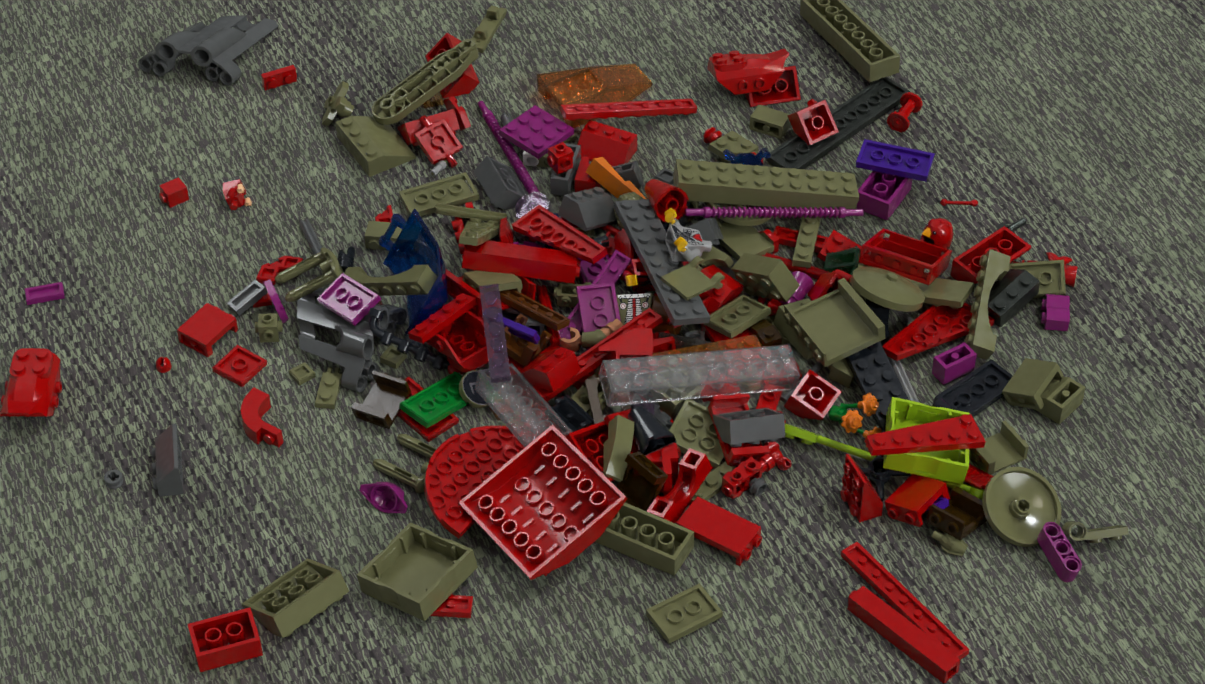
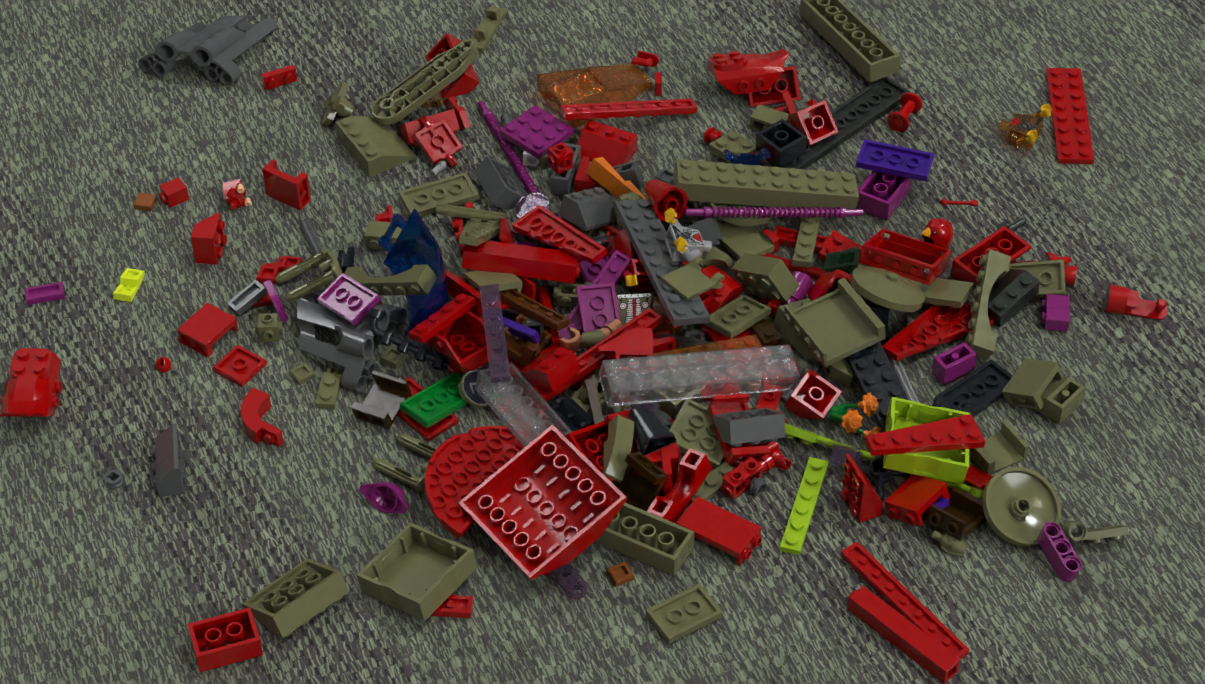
none -> neon yellow slope [113,268,145,302]
none -> dark orange tile [133,192,157,211]
none -> red slope [191,213,227,265]
none -> red panel [262,159,311,210]
none -> clear purple plate [555,564,587,599]
none -> dark orange tile [607,561,635,587]
none -> red piece [631,50,659,67]
none -> red tile [655,72,662,96]
none -> black brick [755,119,807,167]
none -> red tile [775,90,797,114]
none -> lime plate [780,457,829,555]
none -> clear purple brick [831,444,863,466]
none -> clear orange torso [999,104,1052,151]
none -> red plate [1046,68,1094,164]
none -> red piece [1104,284,1168,320]

